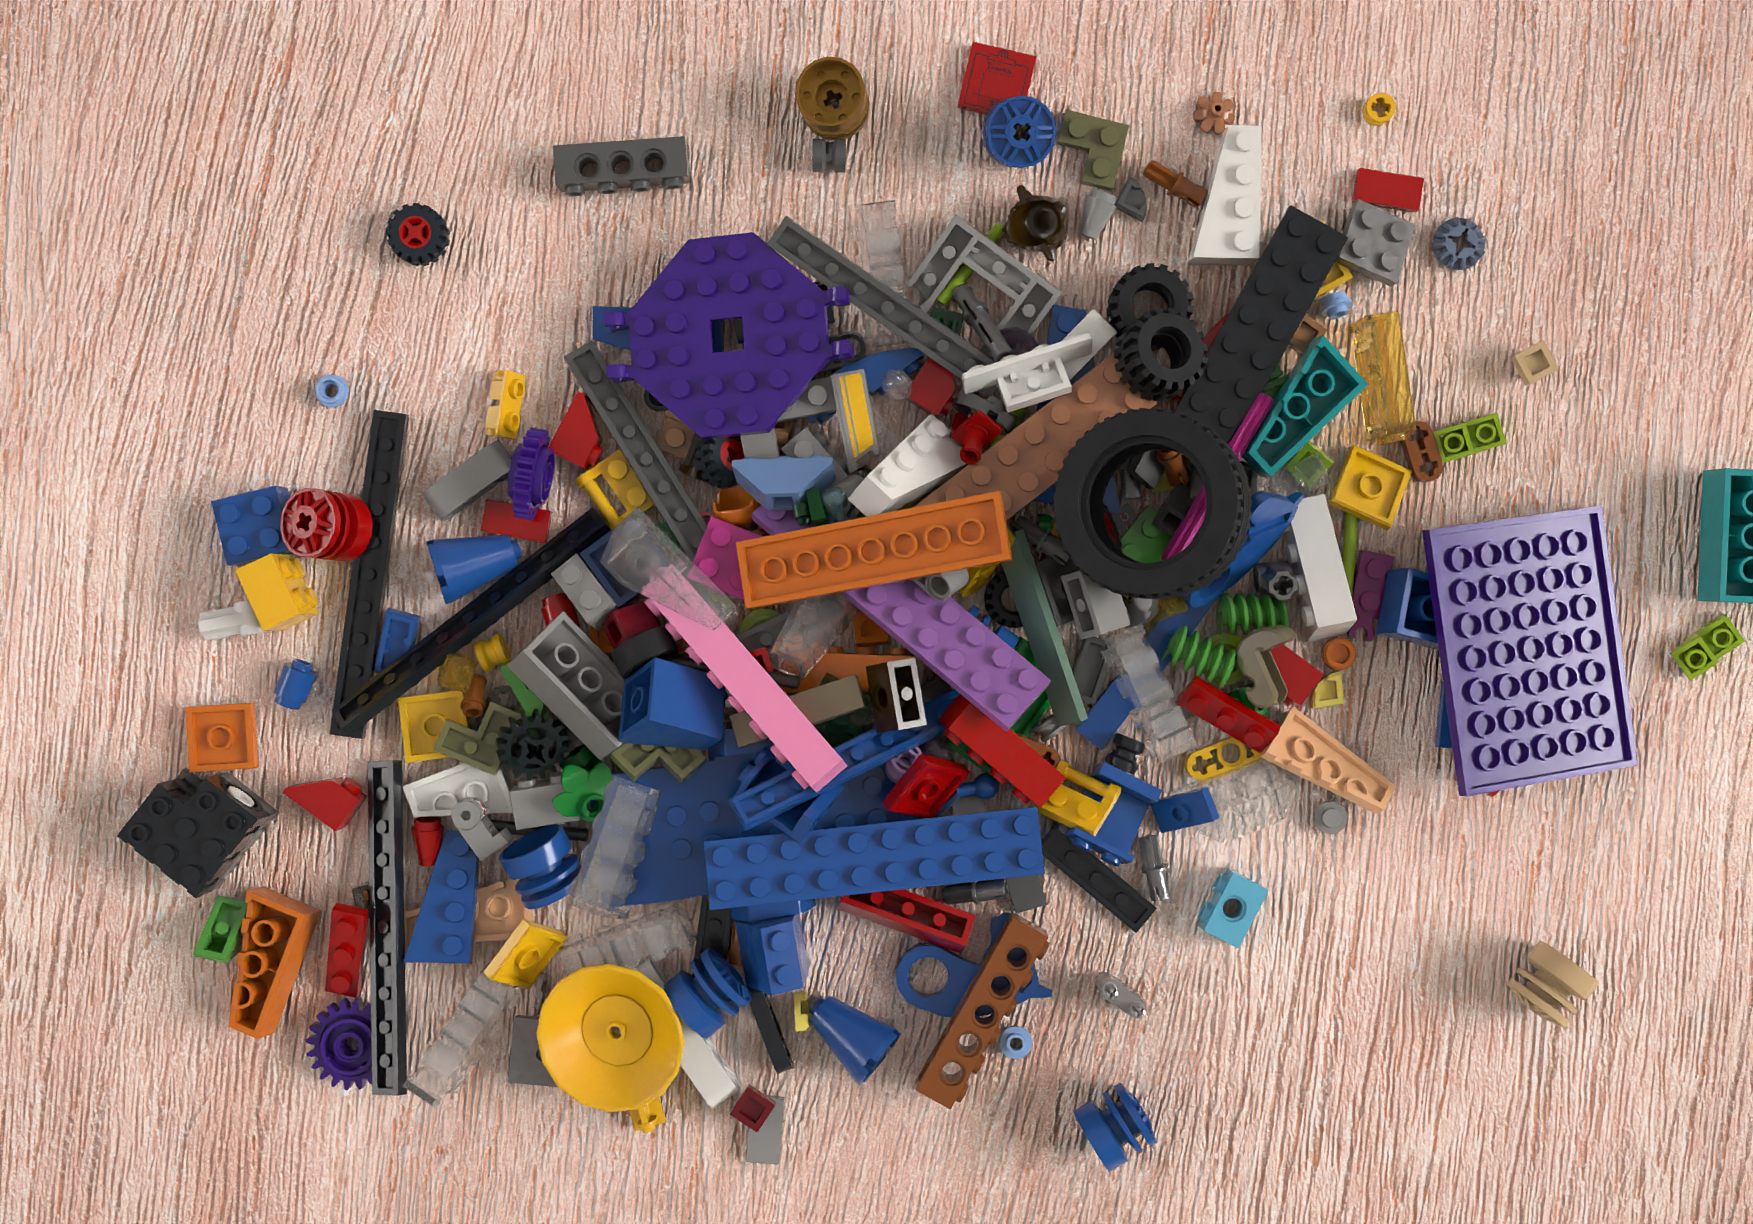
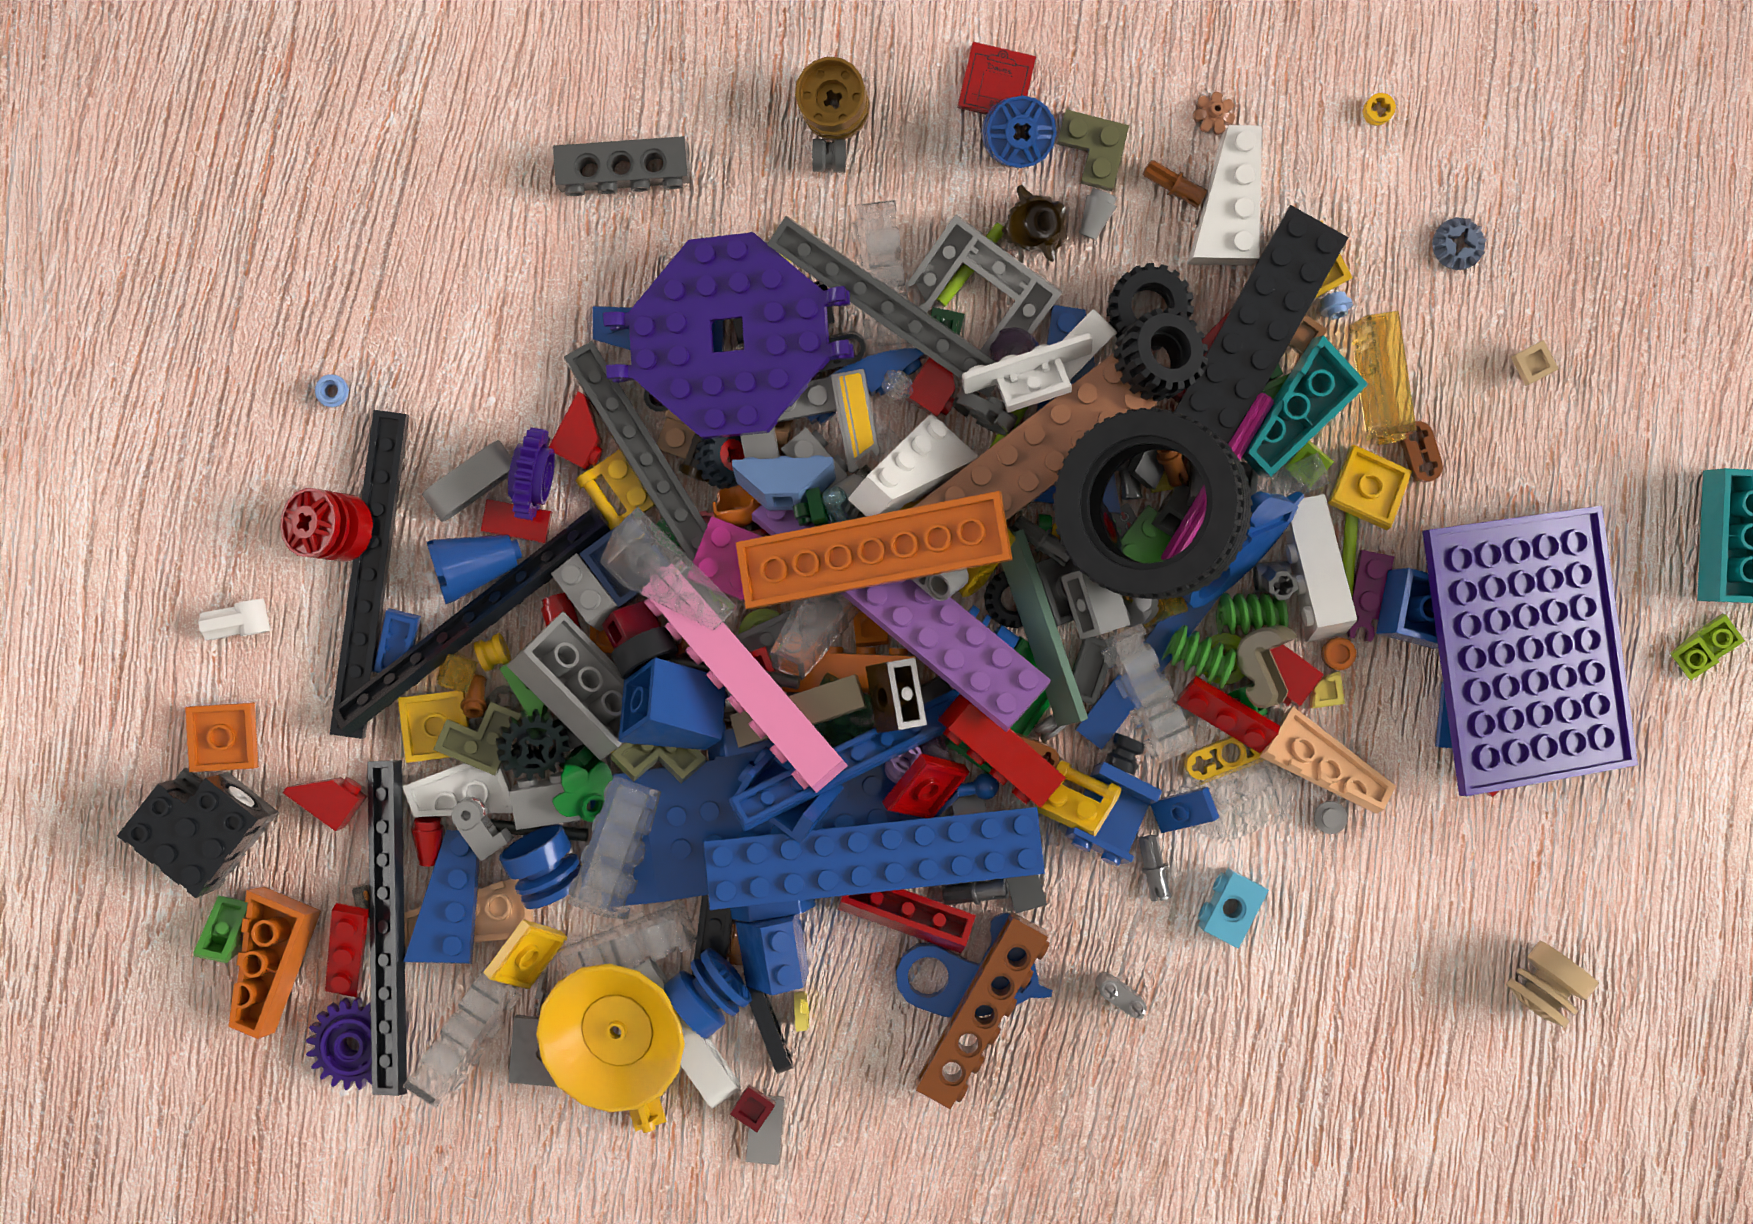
blue brick [211,486,293,567] -> none
yellow brick [235,553,319,631] -> none
blue brick [274,659,317,710] -> none
black wheel [386,203,450,266] -> none
yellow hinge [484,370,526,440] -> none
blue cone [809,996,902,1086] -> none
red bracket [949,410,1003,464] -> none
flat silver pin [952,284,1015,362] -> none
light blue plate [999,1025,1032,1059] -> none
black tile [1041,823,1157,933] -> none
blue wheel [1073,1082,1158,1172] -> none
dark grey tile [1115,176,1147,222] -> none
flat silver plate [1335,199,1416,287] -> none
red tile [1352,168,1424,213] -> none
lime slope [1433,413,1507,463] -> none

